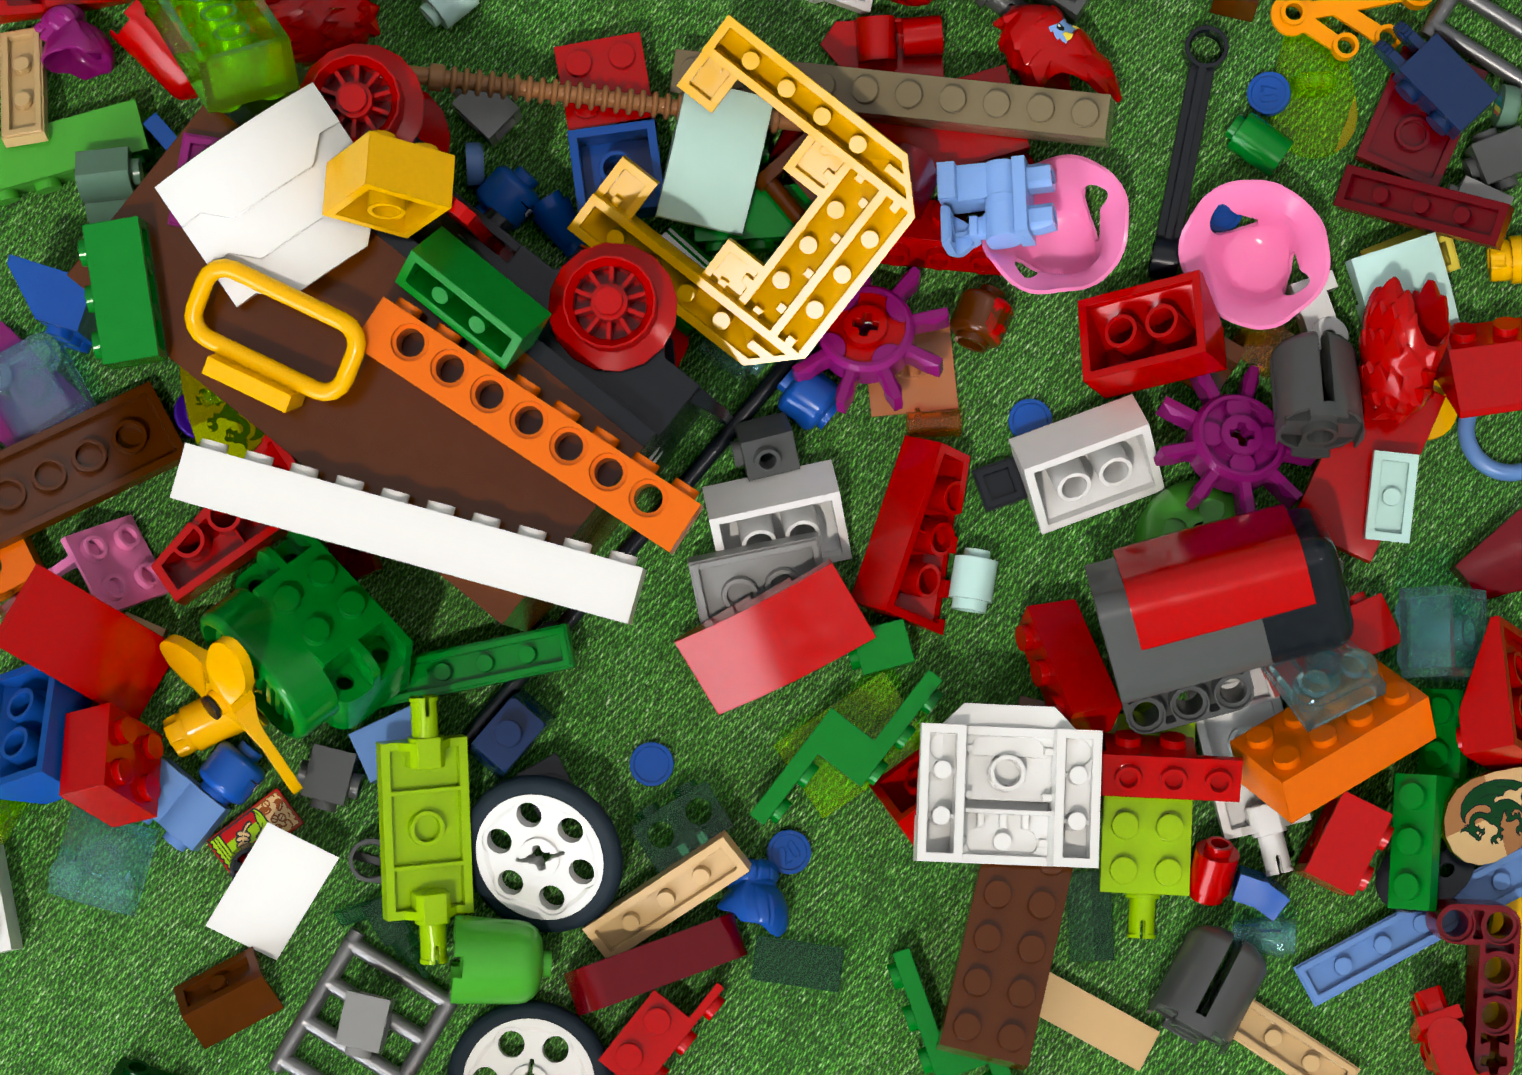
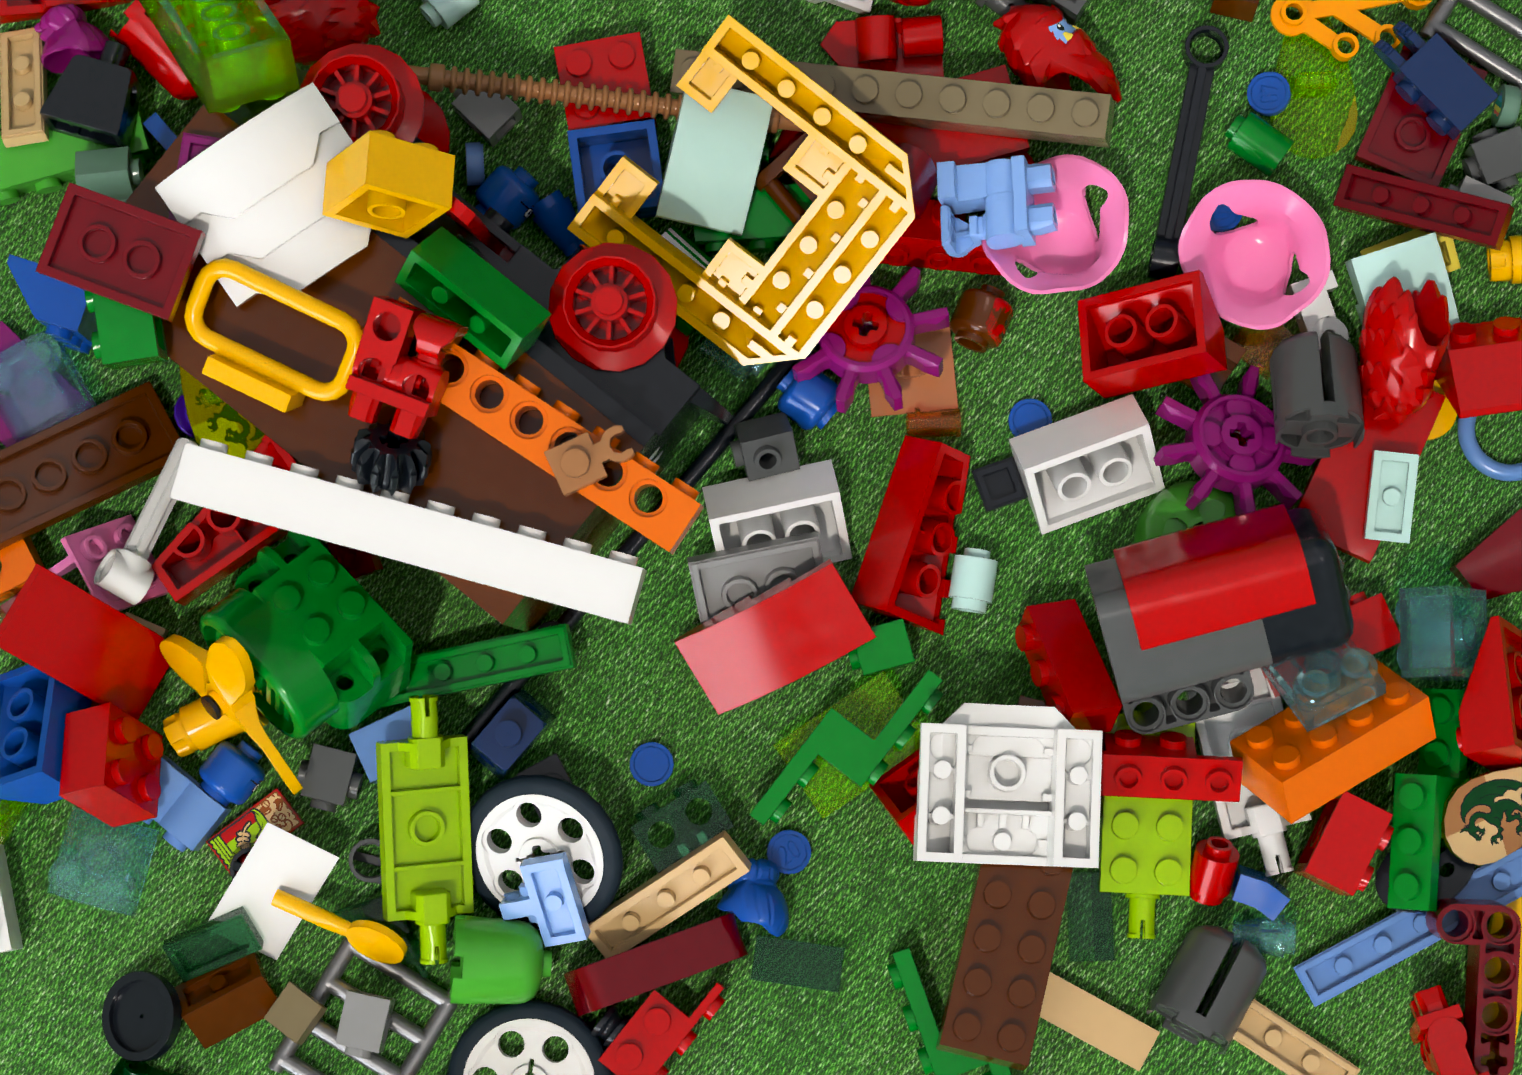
none -> dark red plate [36,182,206,322]
none -> black torso [40,41,141,148]
none -> white axle [94,437,198,605]
none -> black piece [102,971,182,1061]
none -> clear green tile [162,906,264,983]
none -> dark tan tile [264,981,328,1045]
none -> yellow piece [271,889,407,964]
none -> red hips [345,296,468,439]
none -> black gear [350,418,432,496]
none -> light blue hinge [499,852,591,947]
none -> medium nougat plate [544,425,636,497]
none -> black bush [590,1004,632,1049]

